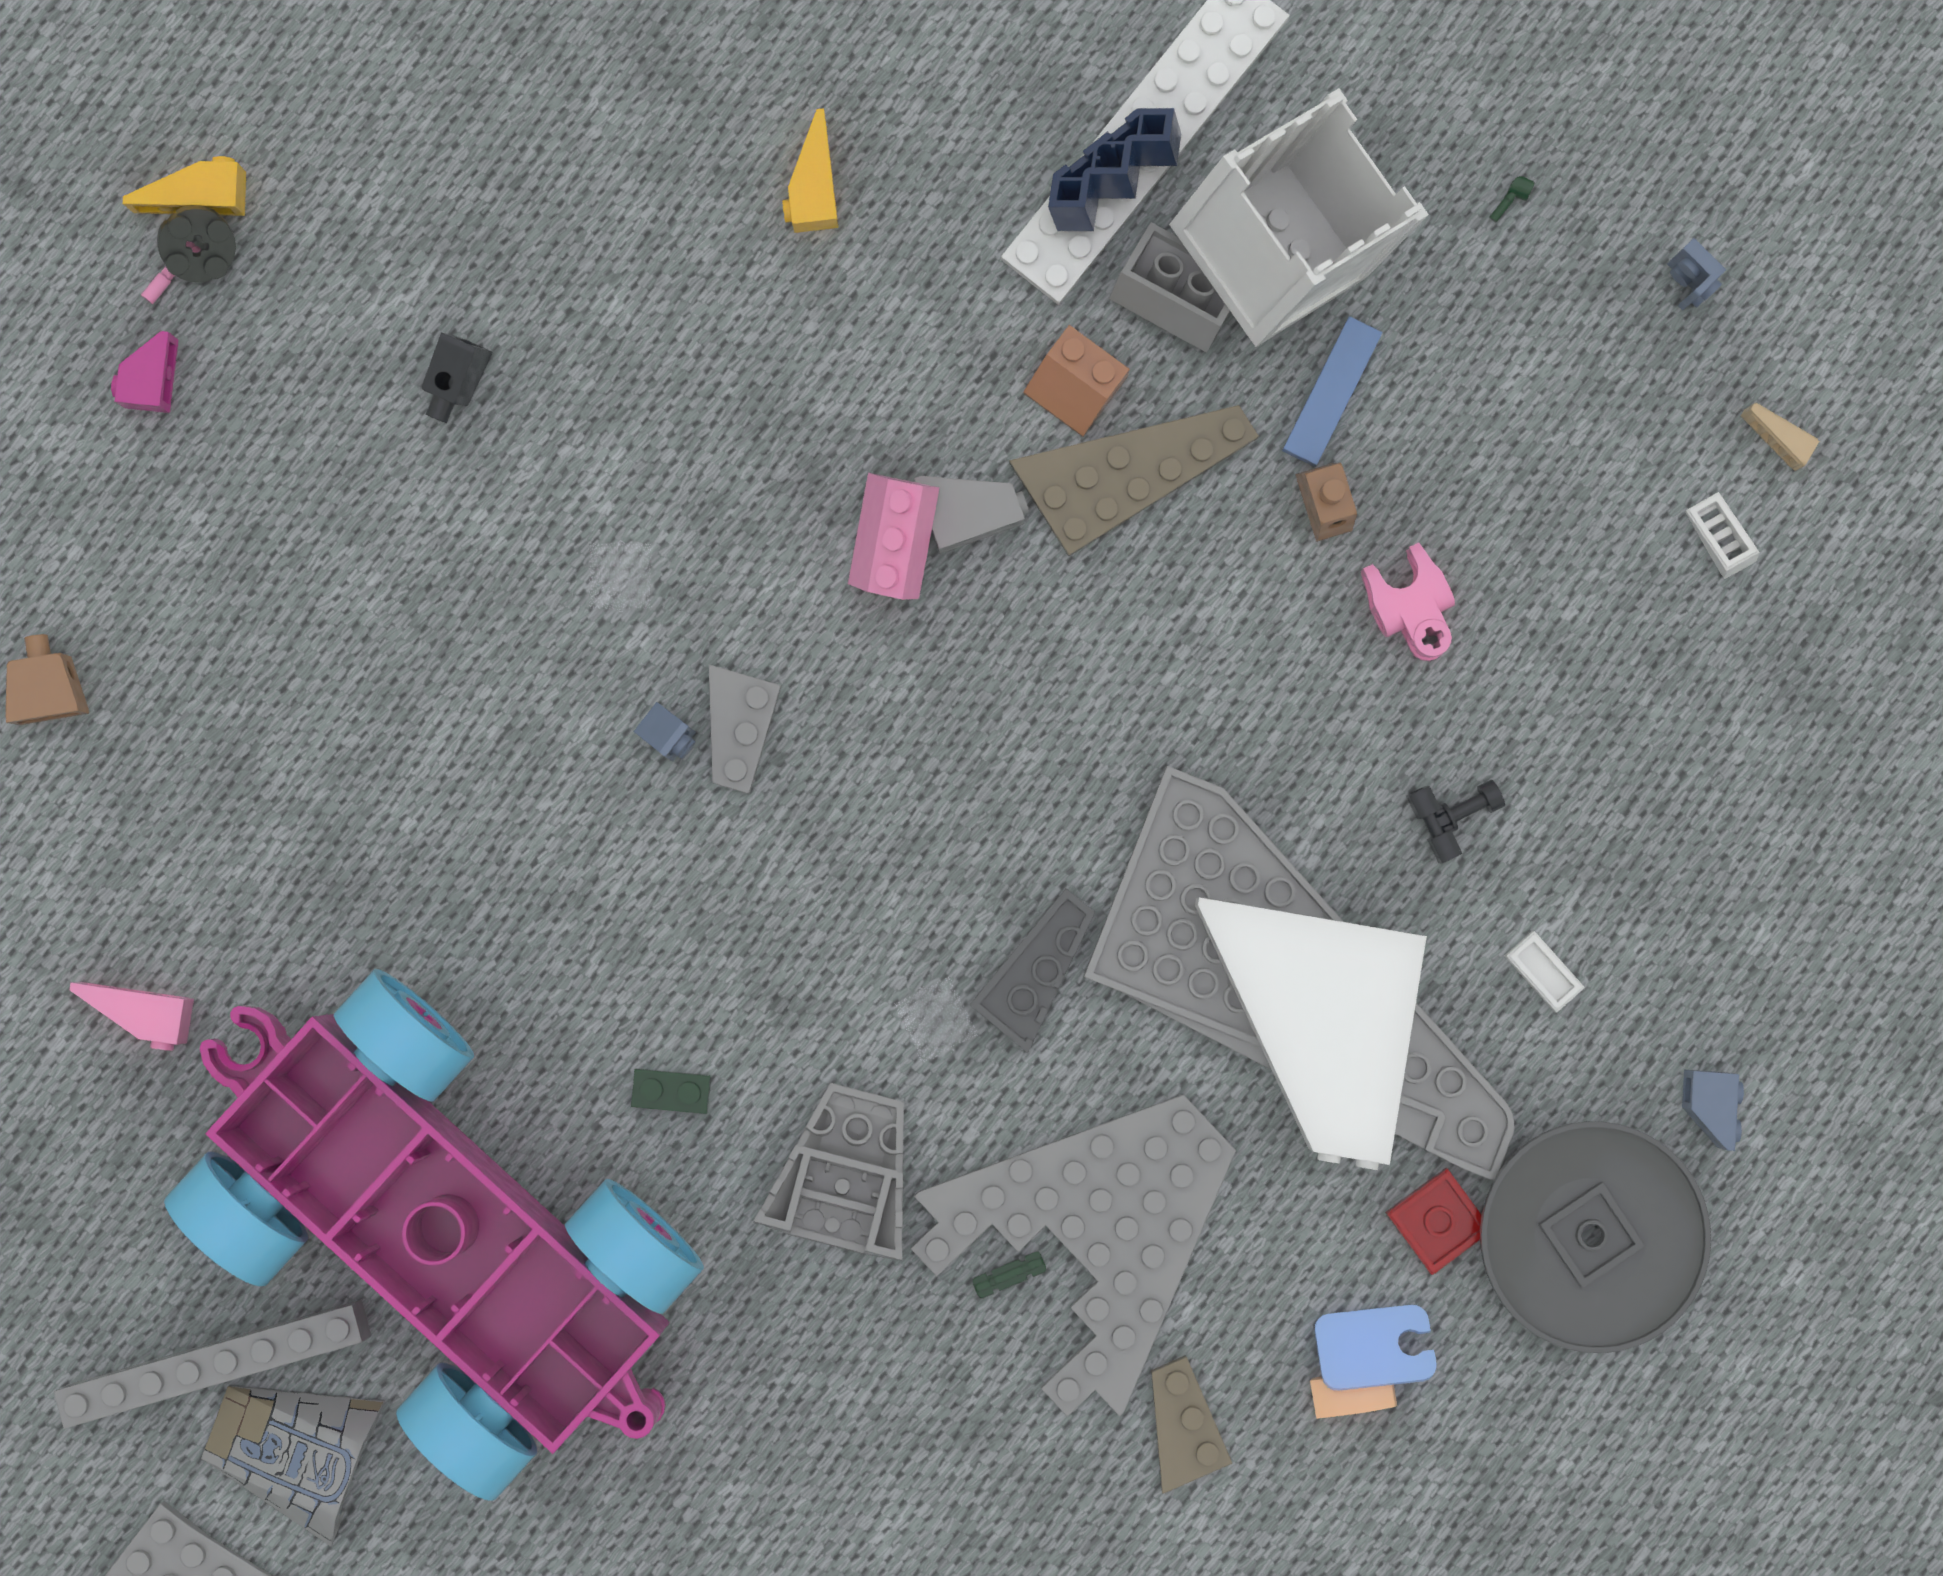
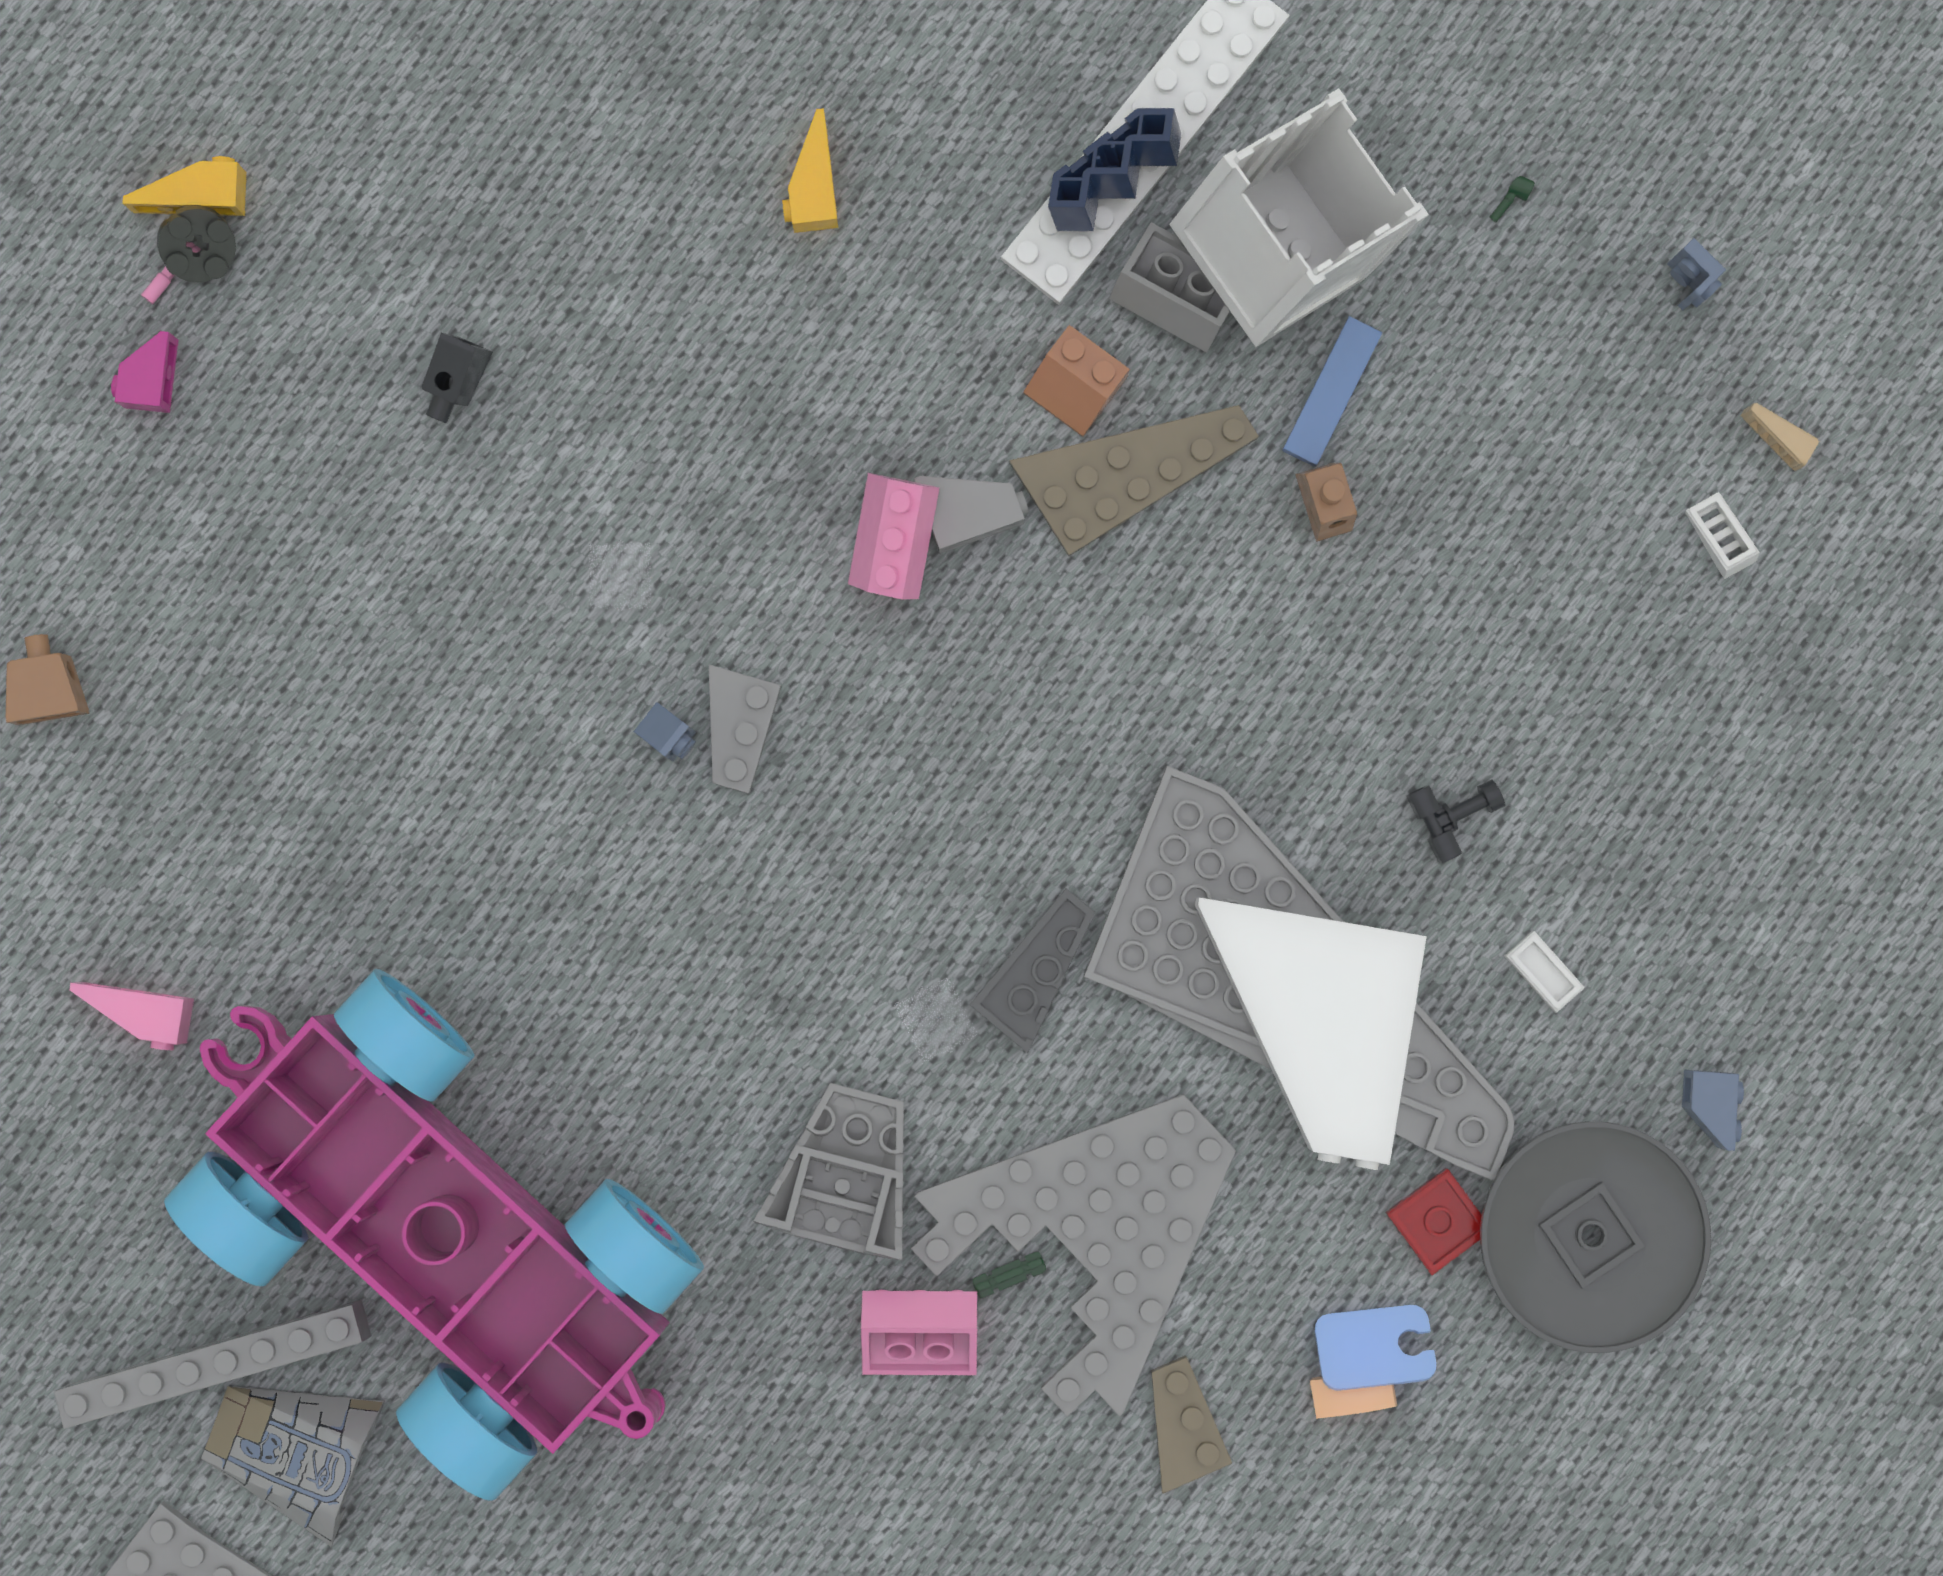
dark green plate [631,1068,711,1114] -> none
bright pink piece [1361,543,1455,661] -> none
none -> bright pink slope [861,1289,977,1375]

